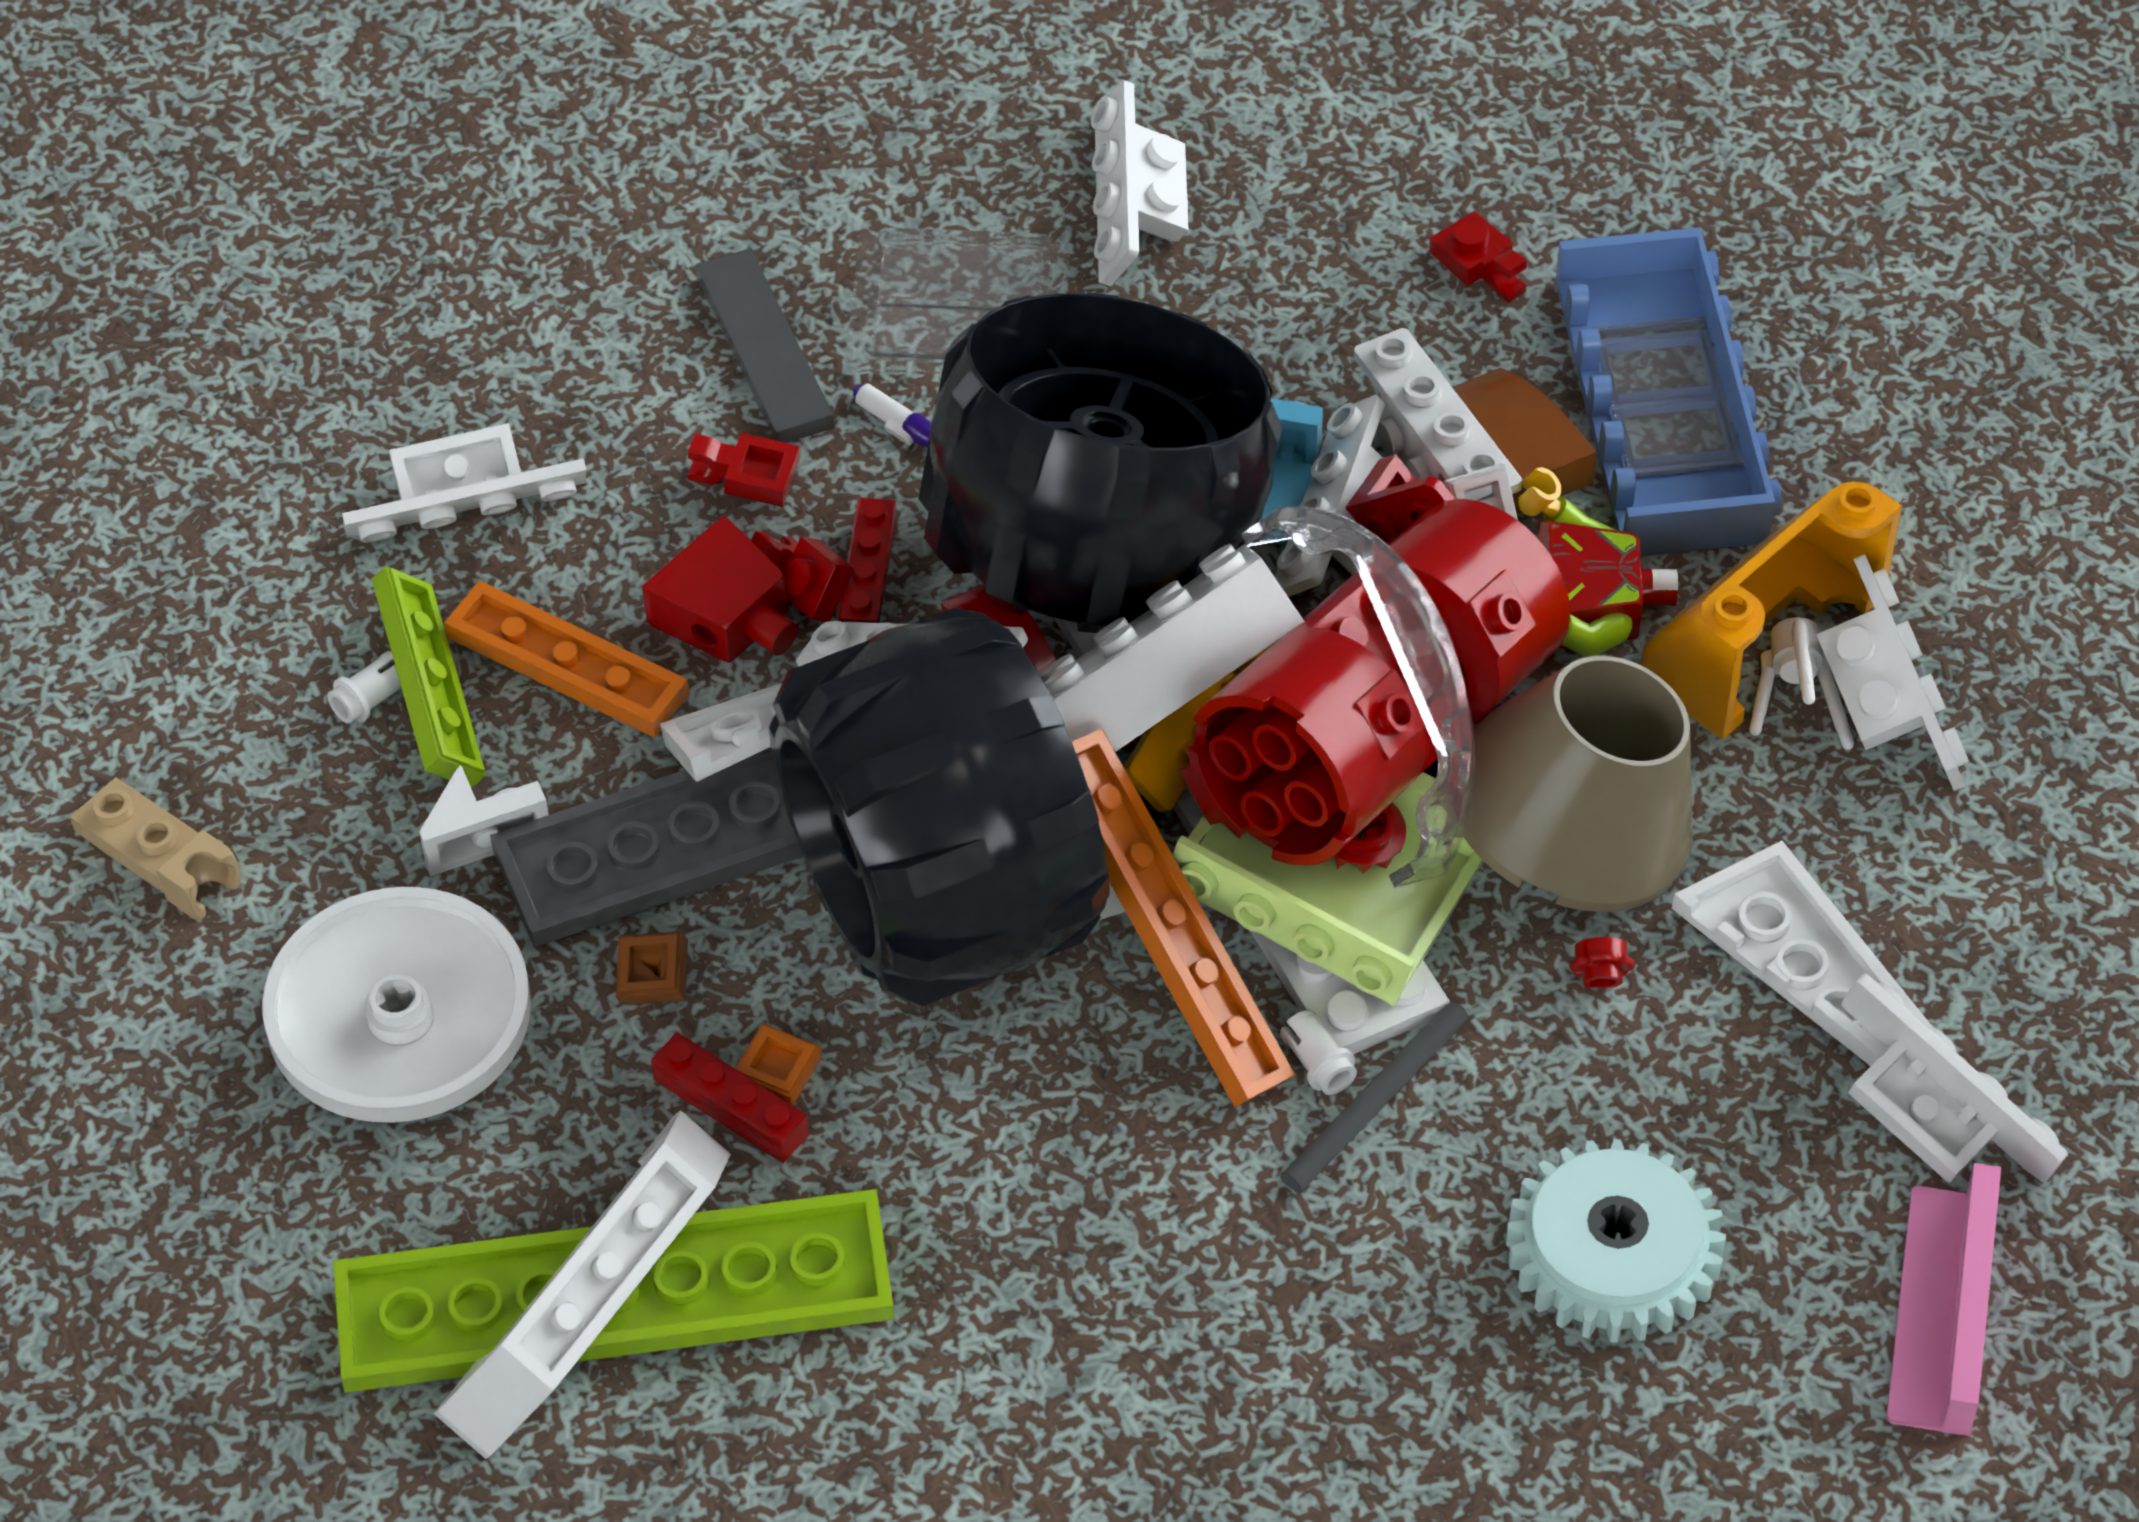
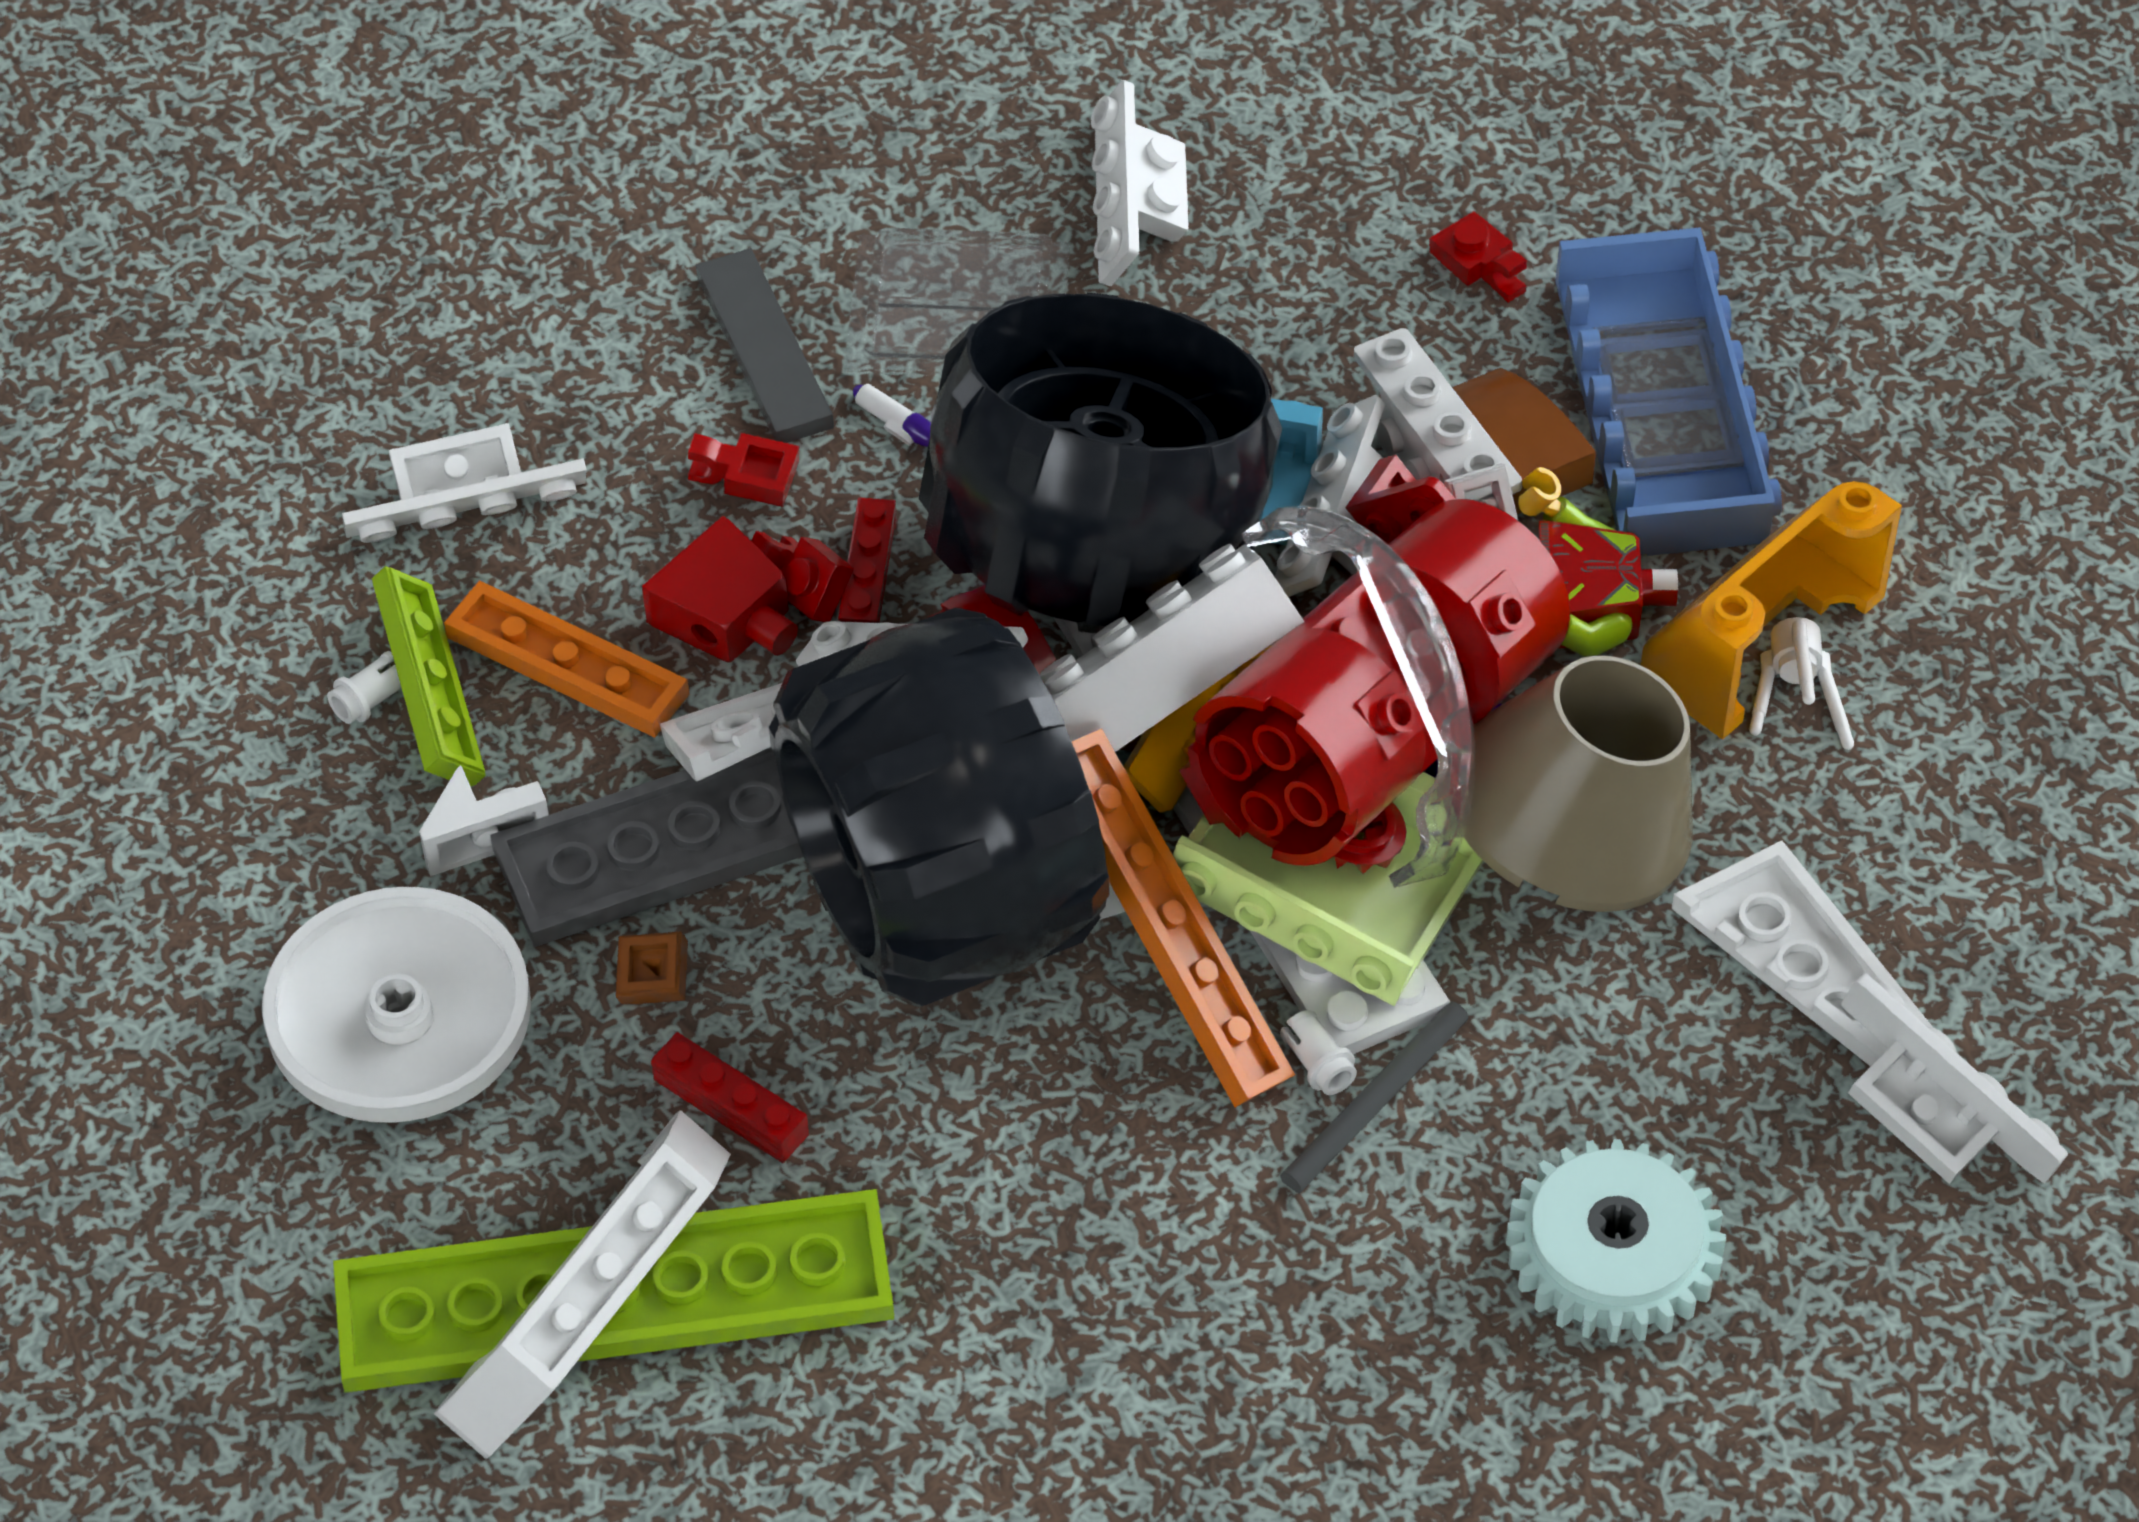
tan plate [70,777,241,920] -> none
orange tile [735,1023,822,1105] -> none
red plate [1569,937,1635,988] -> none
white bracket [1816,554,1969,791] -> none
bright pink panel [1886,1163,2001,1436] -> none

